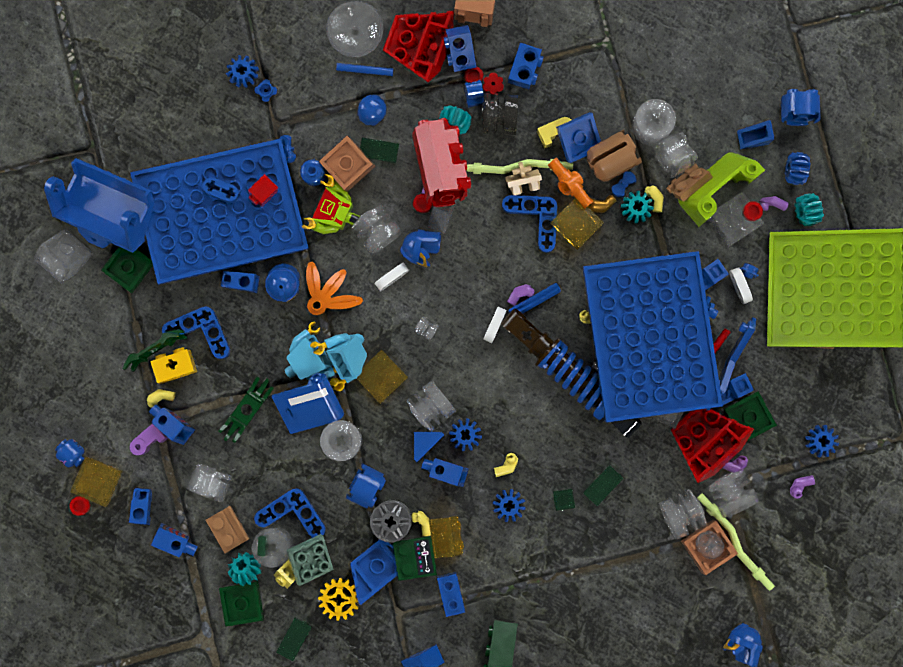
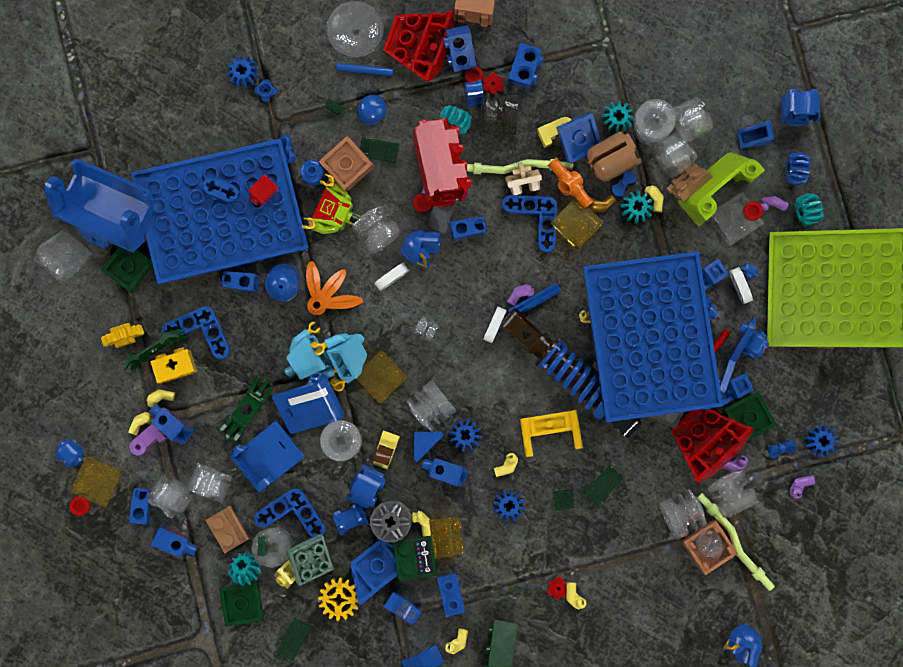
none -> yellow gear [101,323,144,348]
none -> light yellow arm [128,412,154,436]
none -> clear brick [147,474,194,518]
none -> blue door [230,420,305,493]
none -> clear green tile [325,98,346,118]
none -> blue piece [333,504,370,536]
none -> leg [373,431,400,469]
none -> blue leg [384,591,423,625]
none -> light yellow arm [445,628,468,654]
none -> blue leg [449,217,487,241]
none -> yellow plate [520,410,583,457]
none -> red plant [547,577,567,600]
none -> light yellow arm [566,582,586,609]
none -> teal gear [602,101,634,134]
none -> clear brick [671,97,713,142]
none -> blue head [742,330,769,359]
none -> blue piece [767,439,797,459]

